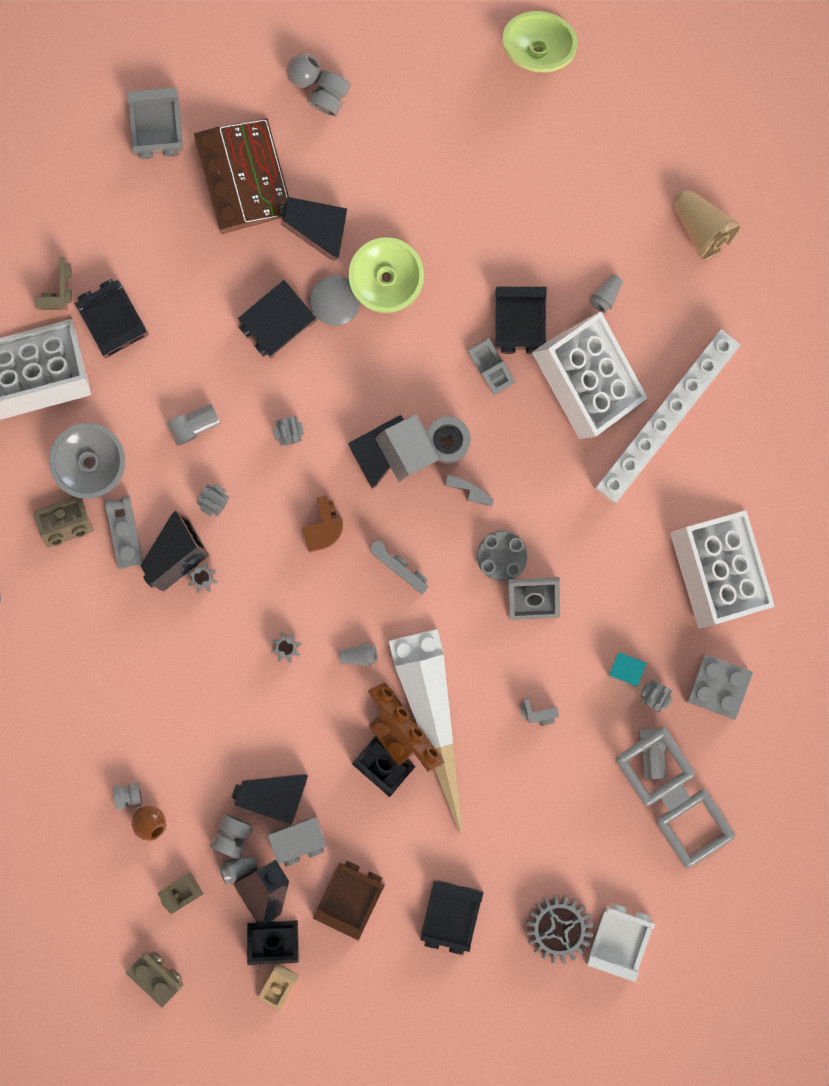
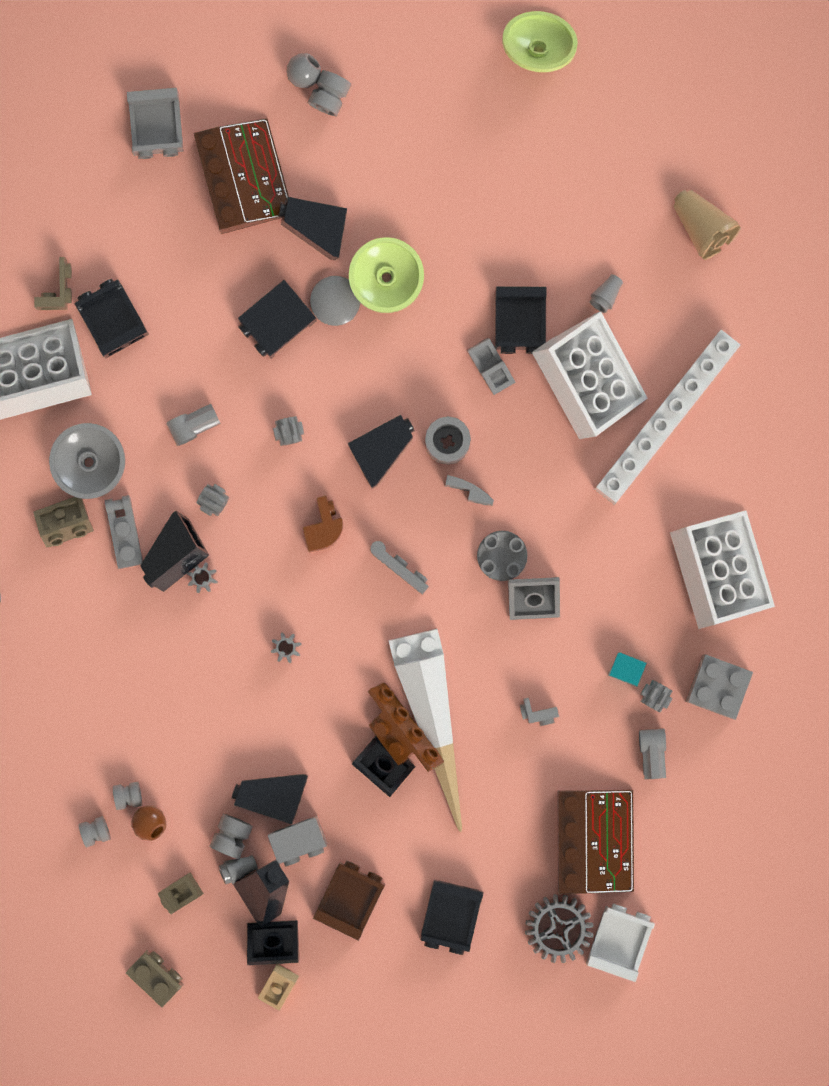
light grey cone [339,642,377,667] -> none
light grey slope [375,414,441,483] -> none
light grey bar [615,727,735,868] -> none
none -> light grey wheel [79,816,111,848]
none -> reddish brown slope [557,790,634,894]

